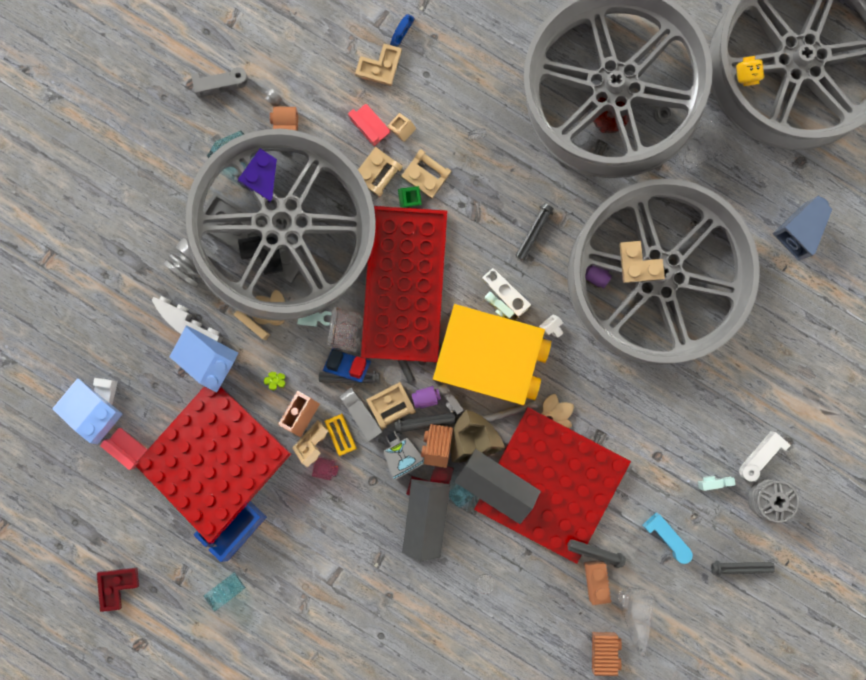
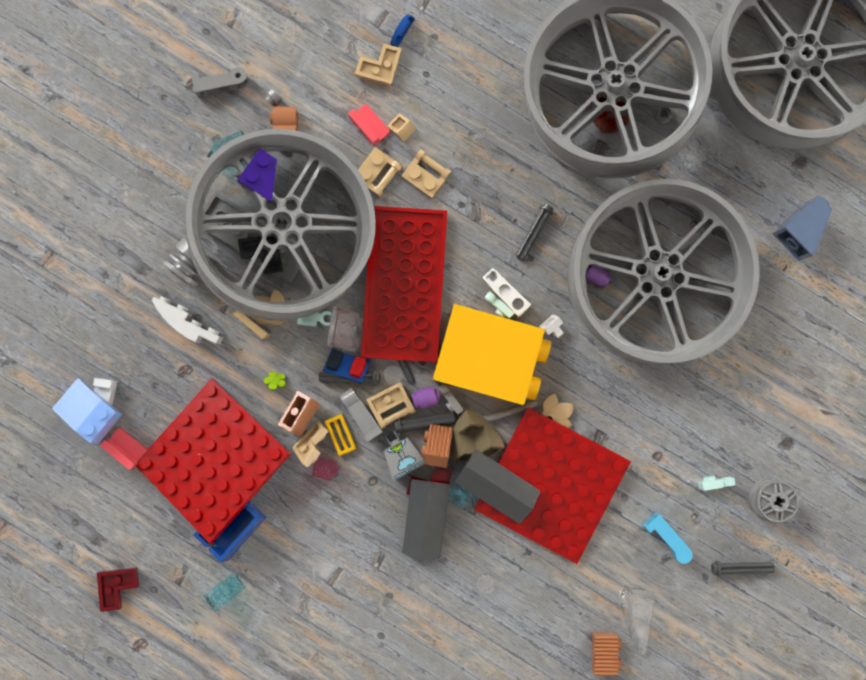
light blue slope [169,325,238,392] -> none
green slope [398,186,422,208] -> none
dark grey axle [567,539,626,568] -> none
nougat brick [584,560,612,605] -> none
tan plate [620,241,665,283] -> none
yellow head [736,56,764,86] -> none
white leg [739,431,791,481] -> none

